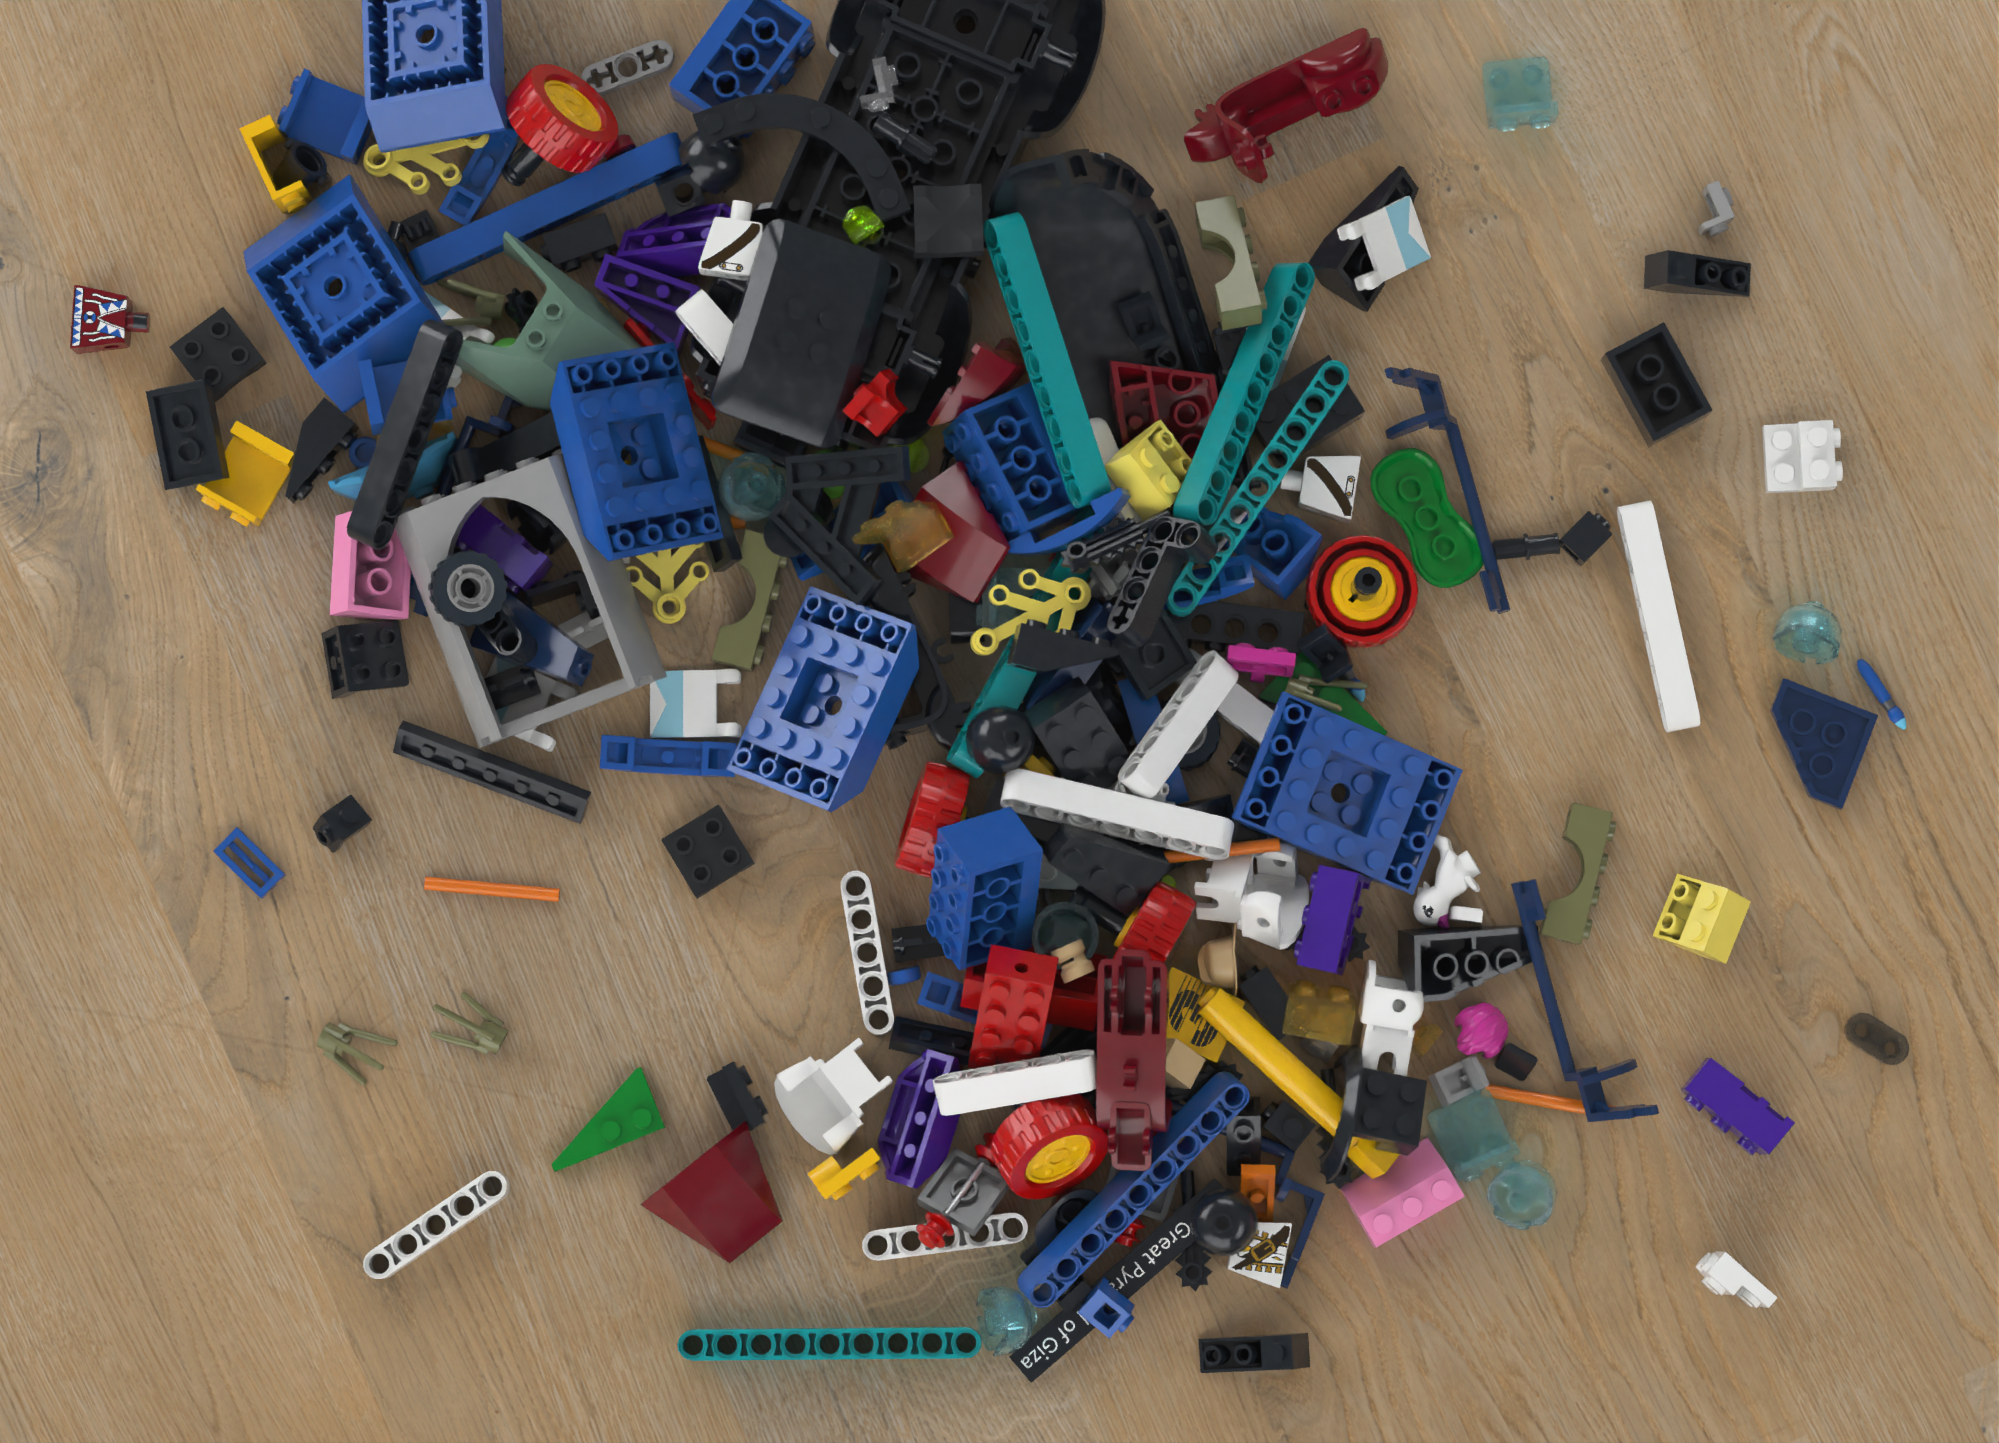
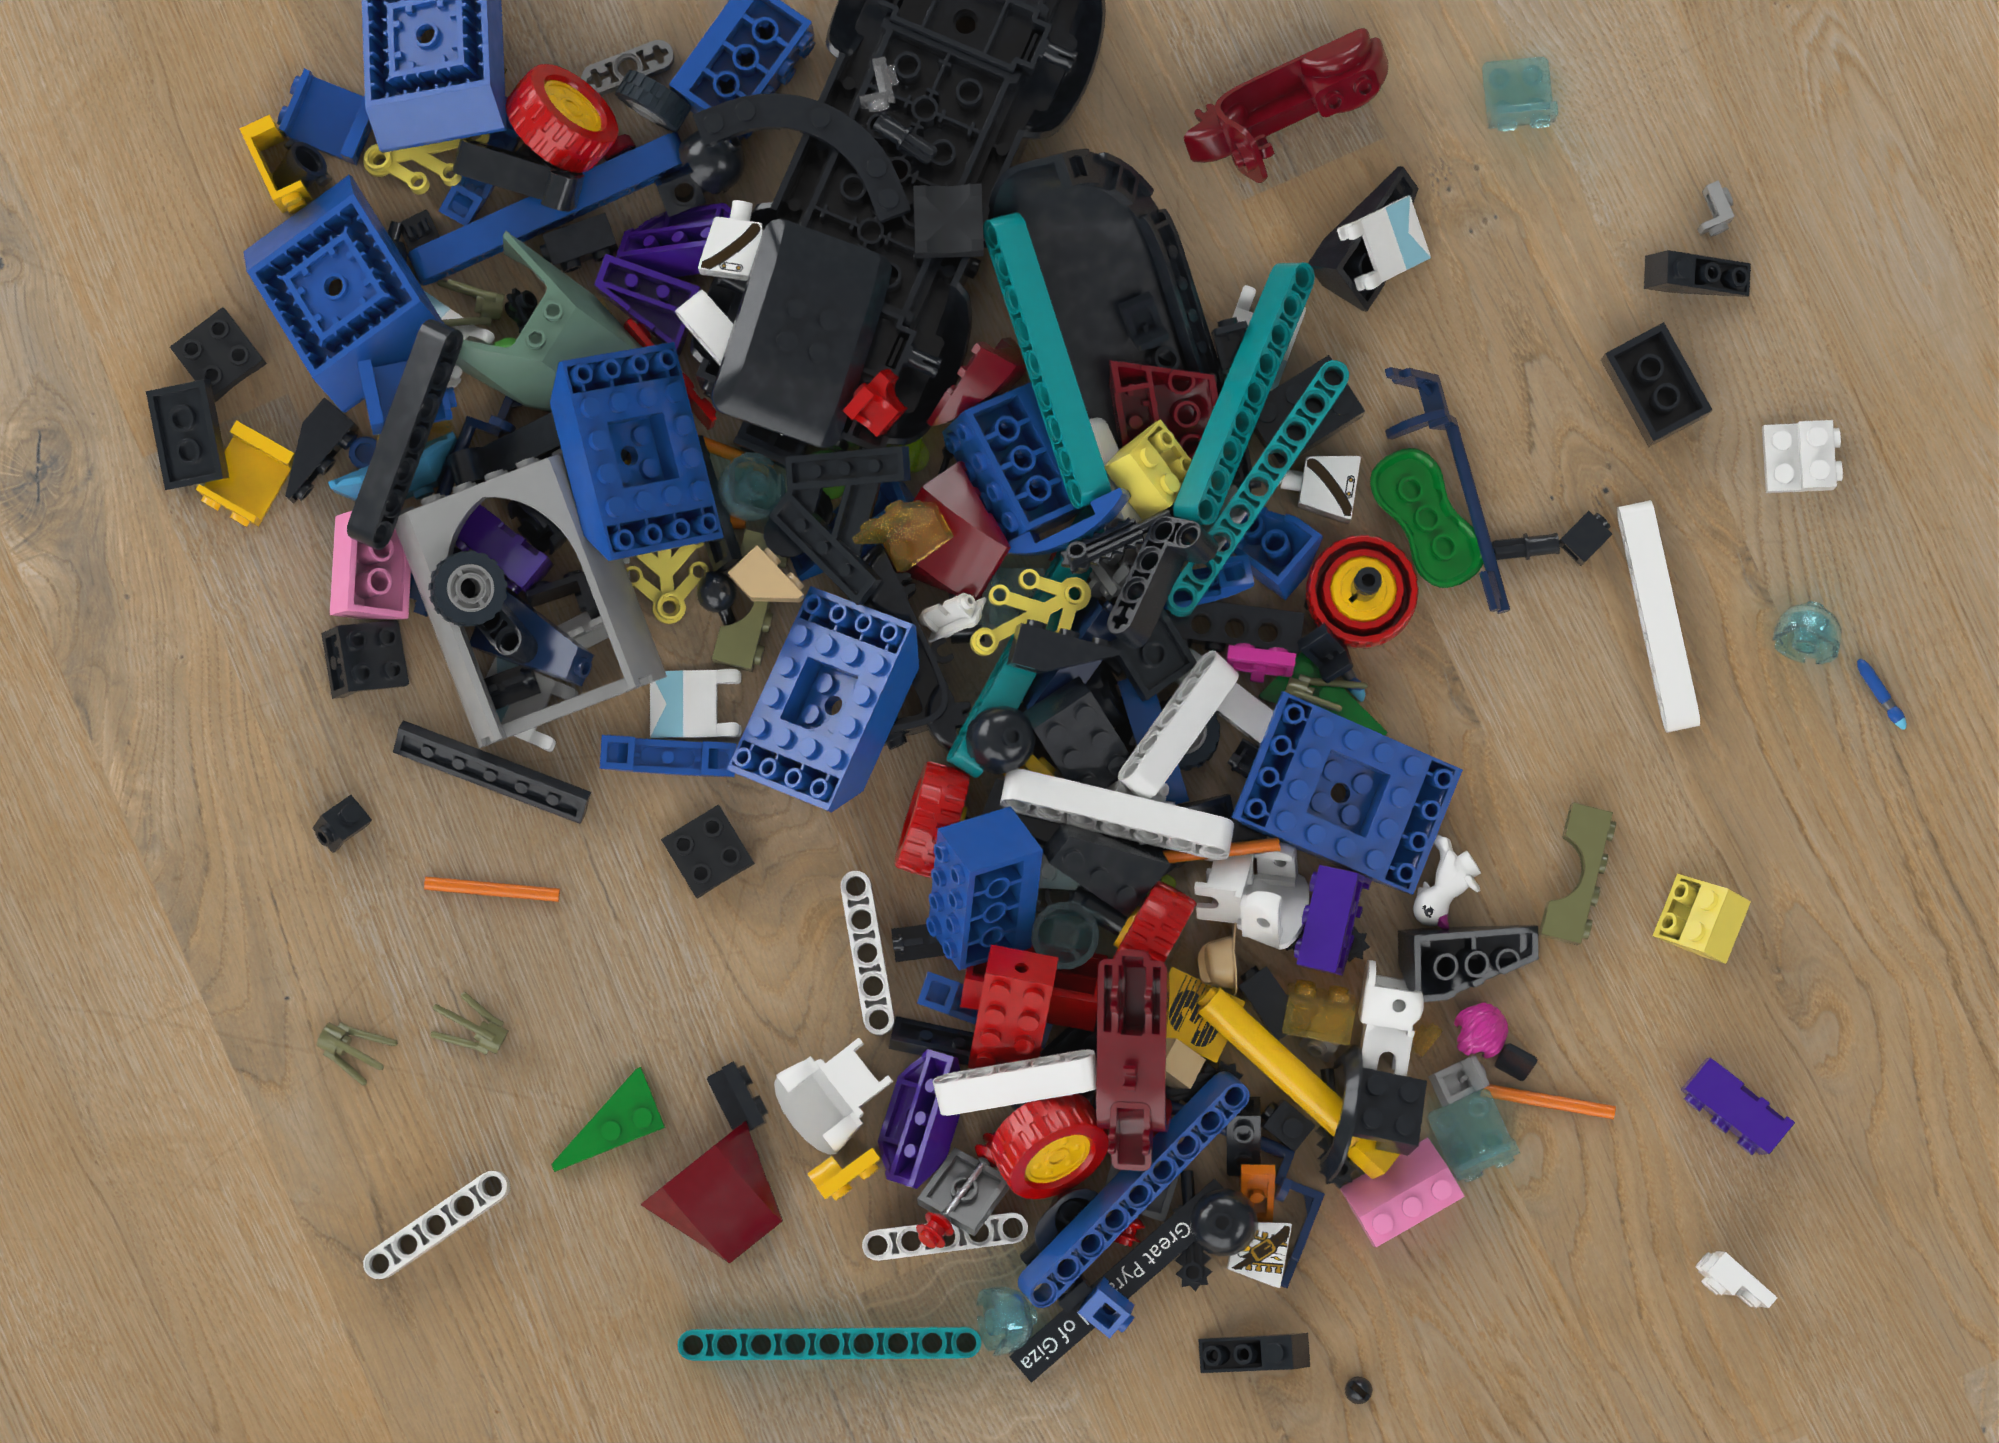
torso [70,285,150,354] -> none
blue tile [213,827,286,899] -> none
clear neon green plate [843,206,884,244] -> none
blue tile [887,965,922,986] -> none
tan wheel [1051,939,1095,984] -> none
arch [1195,195,1267,331] -> none
white tile [1448,906,1483,925] -> none
clear light blue cylinder [1487,1160,1558,1230] -> none
dark blue piece [1511,879,1659,1122] -> none
dark blue plate [1770,678,1878,810] -> none
clear smoke plate [1844,1013,1909,1065] -> none
none -> black beam [452,138,585,212]
none -> black wheel [615,70,691,132]
none -> black piece [697,571,737,626]
none -> tan slope [728,545,805,602]
none -> white hinge [919,593,987,643]
none -> black hinge [1345,1376,1372,1404]

